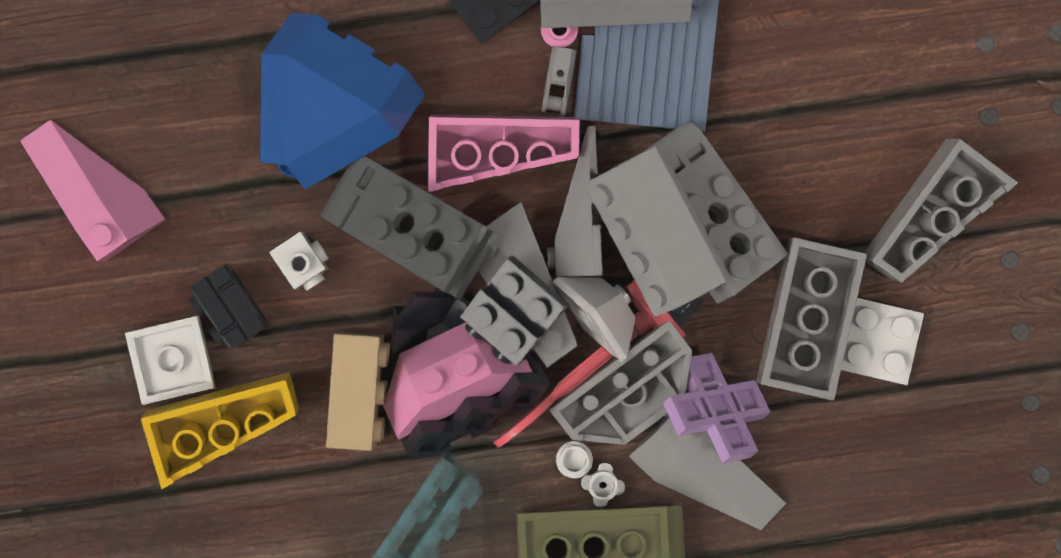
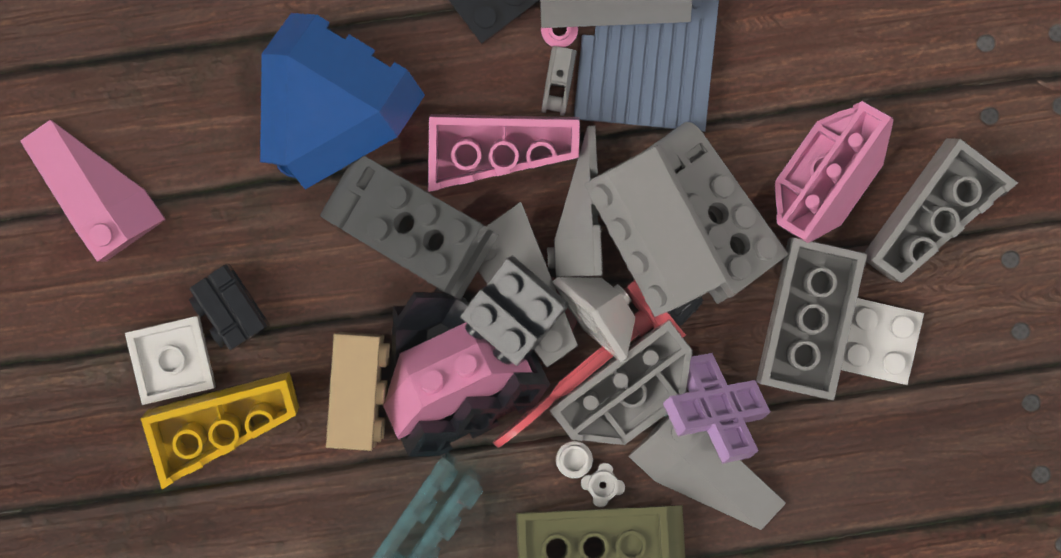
white brick [269,232,329,291] -> none
none -> bright pink wedge [775,101,894,243]

